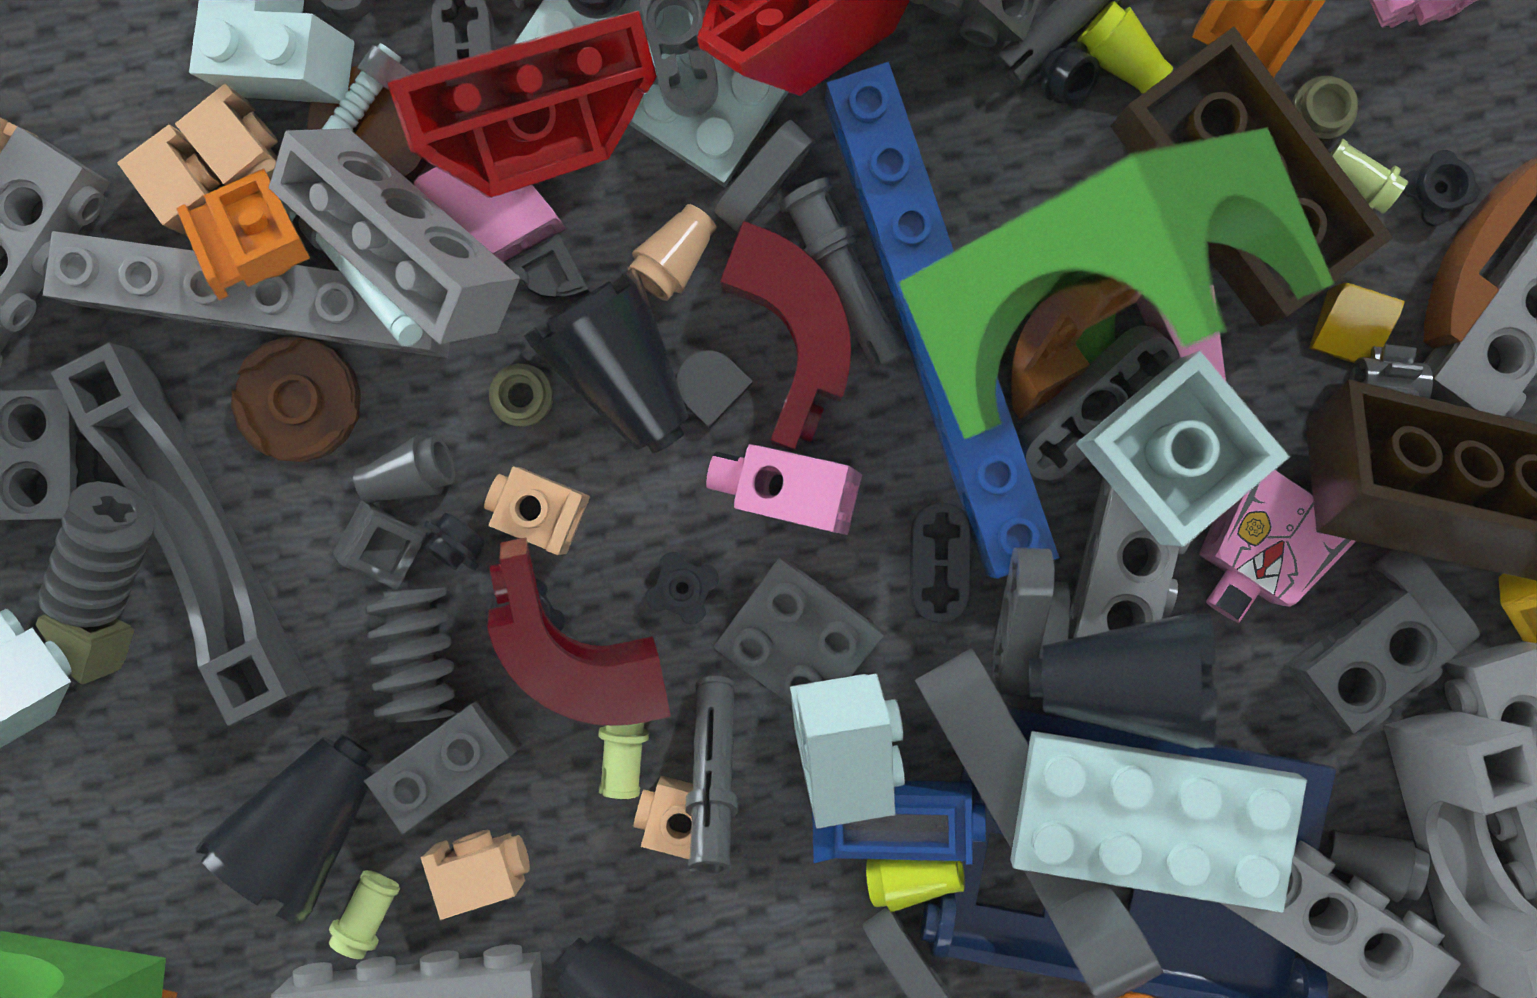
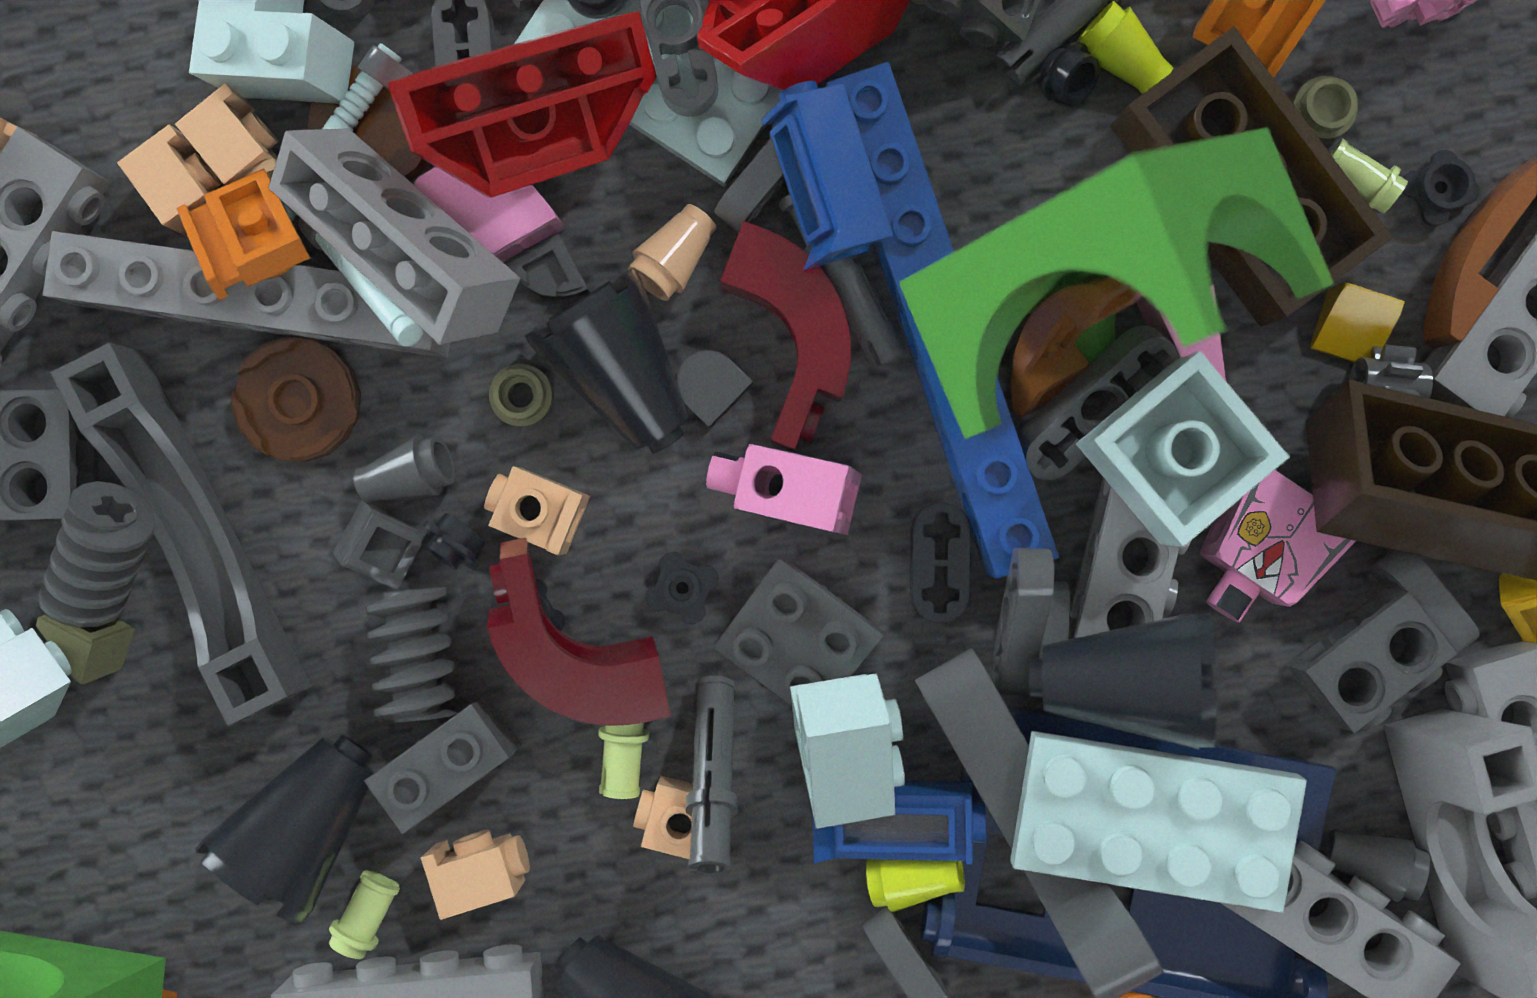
none -> blue window [761,81,894,271]

